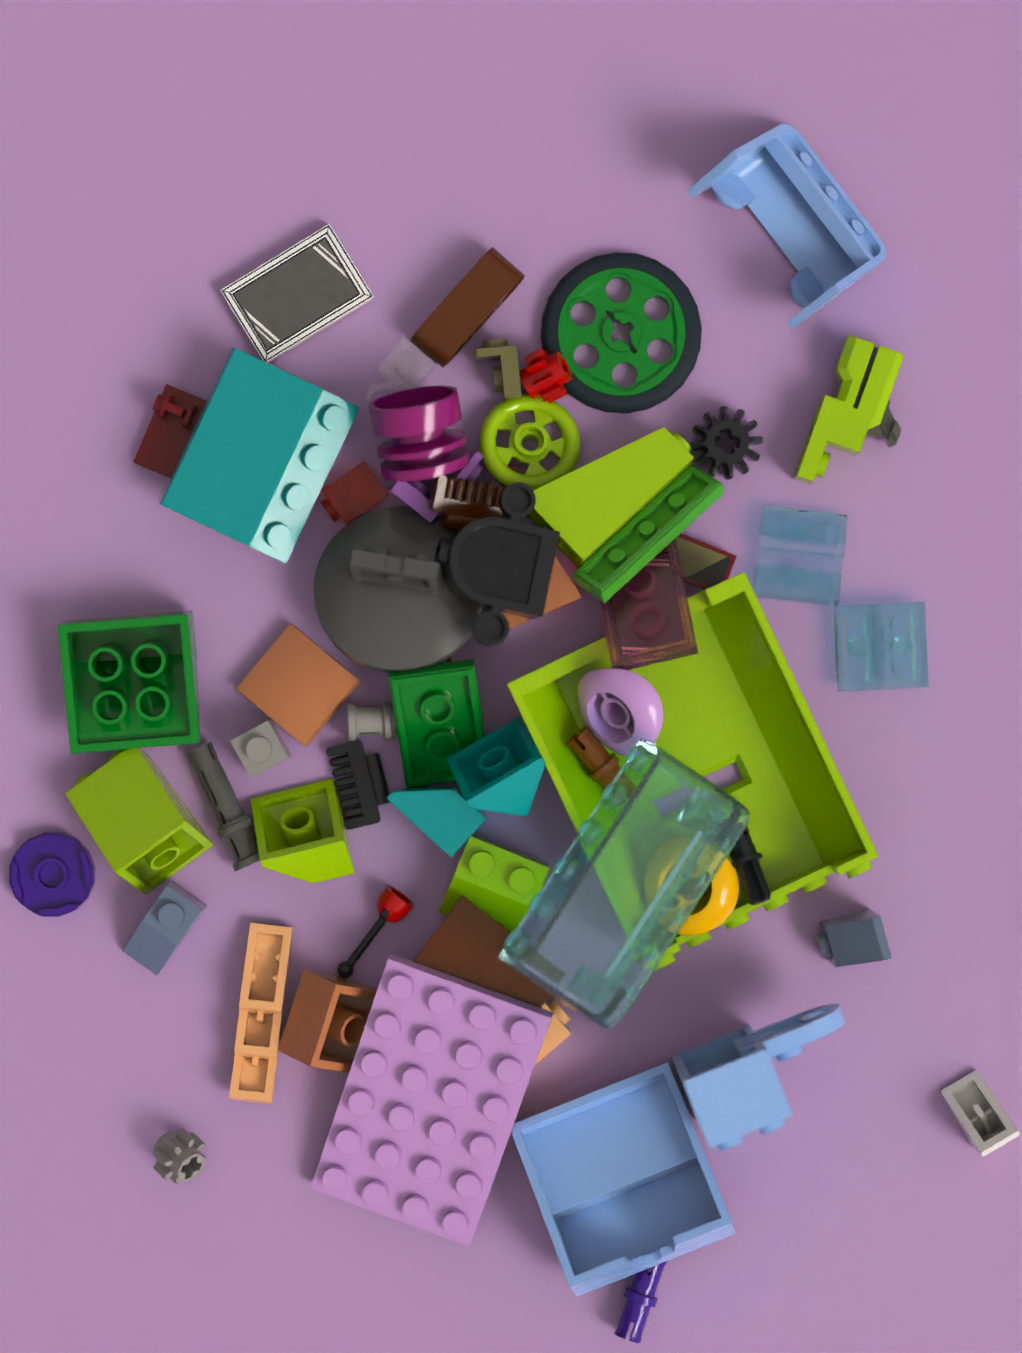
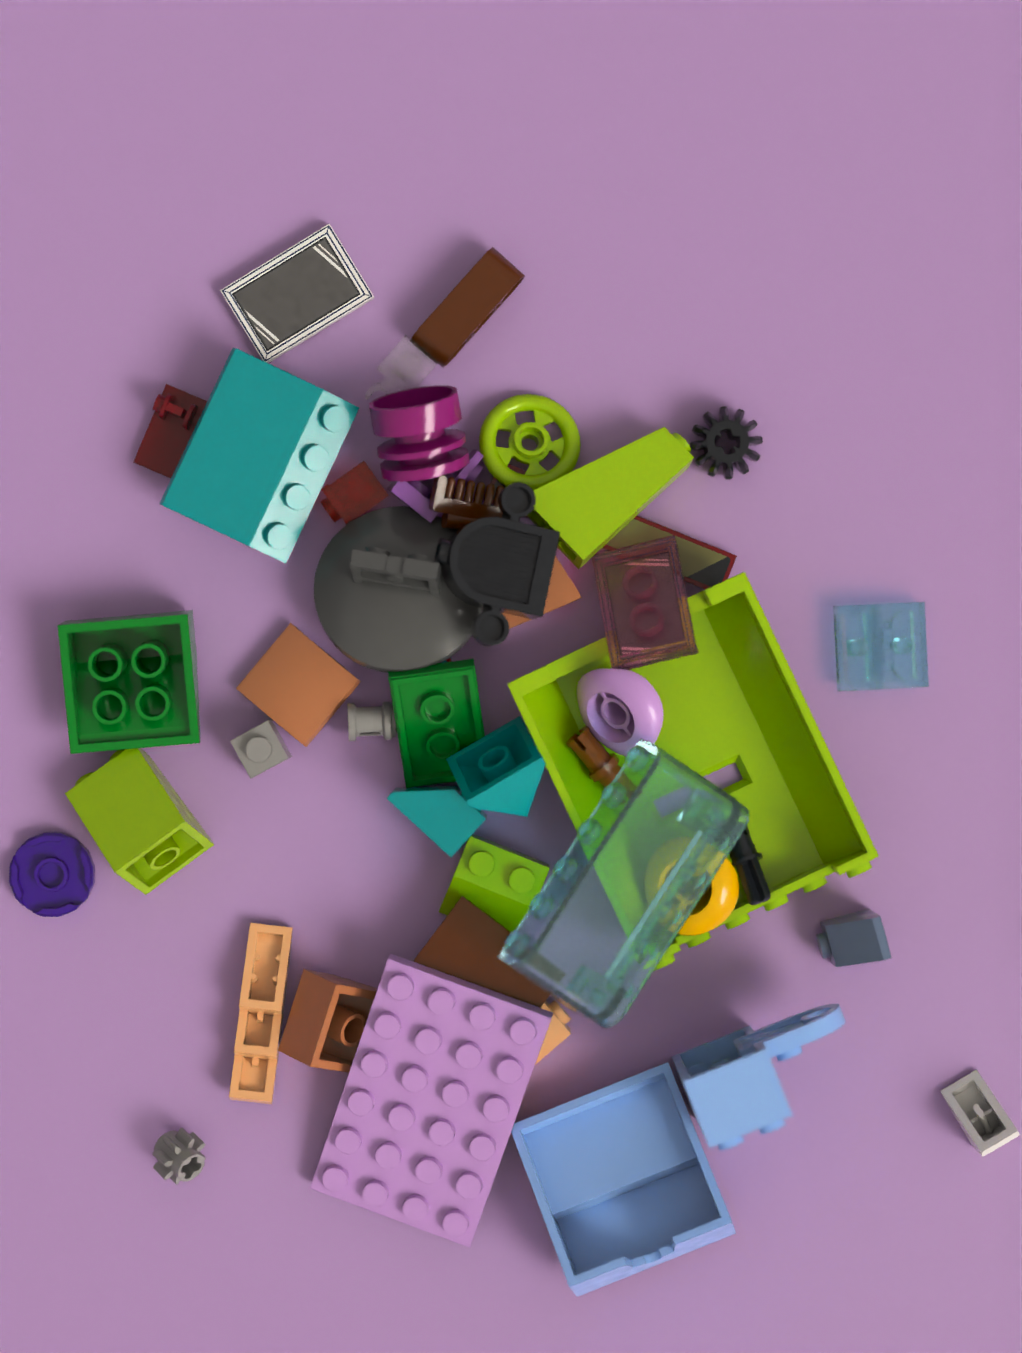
sand blue slope [123,881,207,975] -> none
dark grey pin [186,742,260,871] -> none
lime slope [250,778,355,884] -> none
black piece [326,740,390,830] -> none
hinge [337,885,414,978] -> none
olive bracket [474,339,522,400] -> none
red gear [519,348,573,403] -> none
wedge [541,252,702,414] -> none
bright green tile [572,464,725,603] -> none
dark purple pin [614,1261,667,1343] -> none
light blue windscreen [687,123,887,329] -> none
clear light blue slope [753,506,847,606] -> none
lime plate [793,335,904,484] -> none

